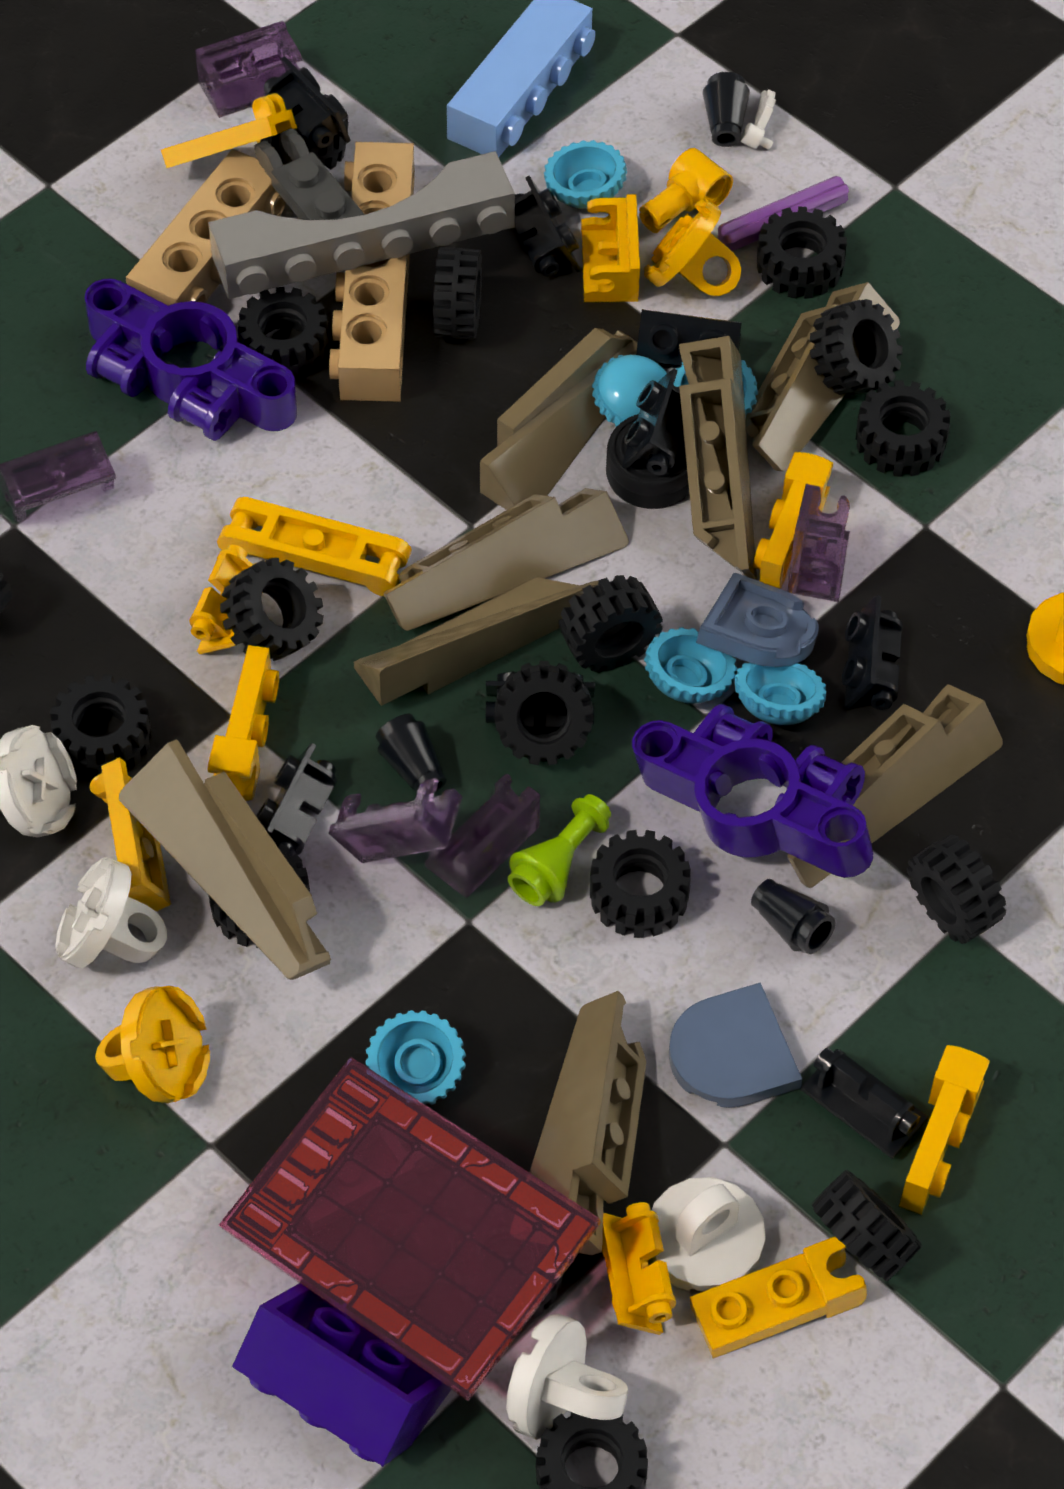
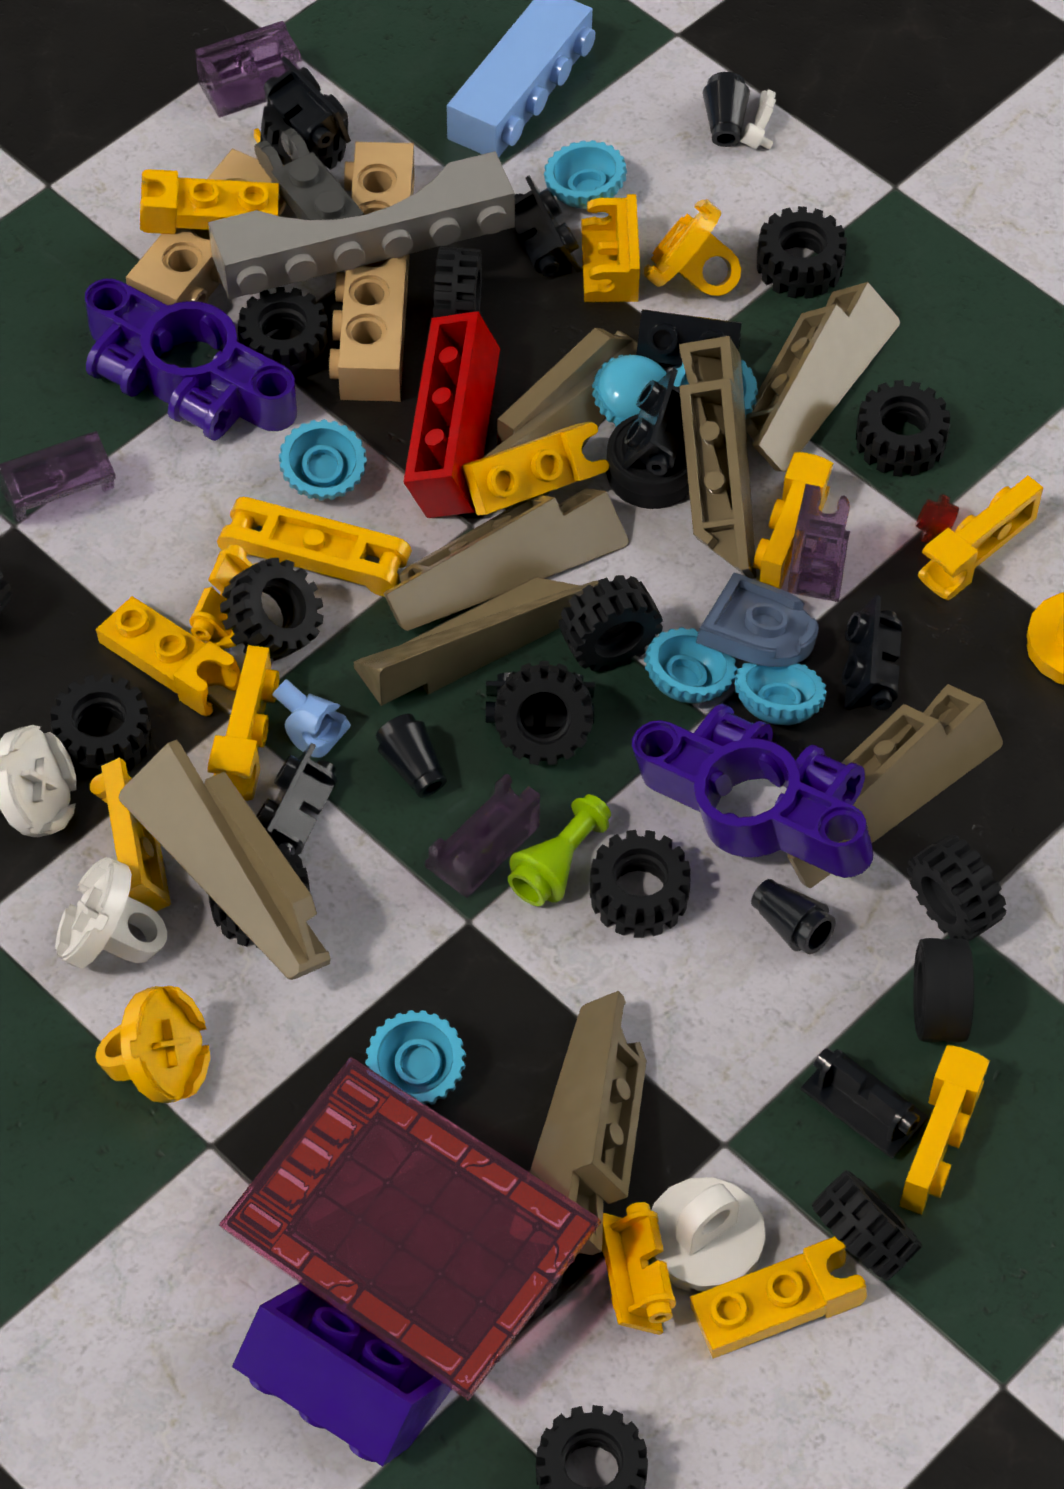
yellow hinge [161,93,297,168] -> none
clear purple hinge [328,778,462,863] -> none
white tile [506,1314,628,1440] -> none
yellow pin [639,148,733,233] -> none
sand blue tile [669,982,802,1108] -> none
medium lavender axle [717,176,849,251] -> none
black tyre [810,299,902,396] -> none
none -> yellow plate [95,596,241,716]
none -> yellow plate [140,169,279,234]
none -> light blue piece [272,679,351,758]
none -> medium azure hat [279,419,367,501]
none -> red brick [403,311,500,518]
none -> yellow plate [462,422,609,515]
none -> black tyre [913,938,974,1043]
none -> clear red plate [915,494,959,544]
none -> yellow plate [918,475,1043,601]

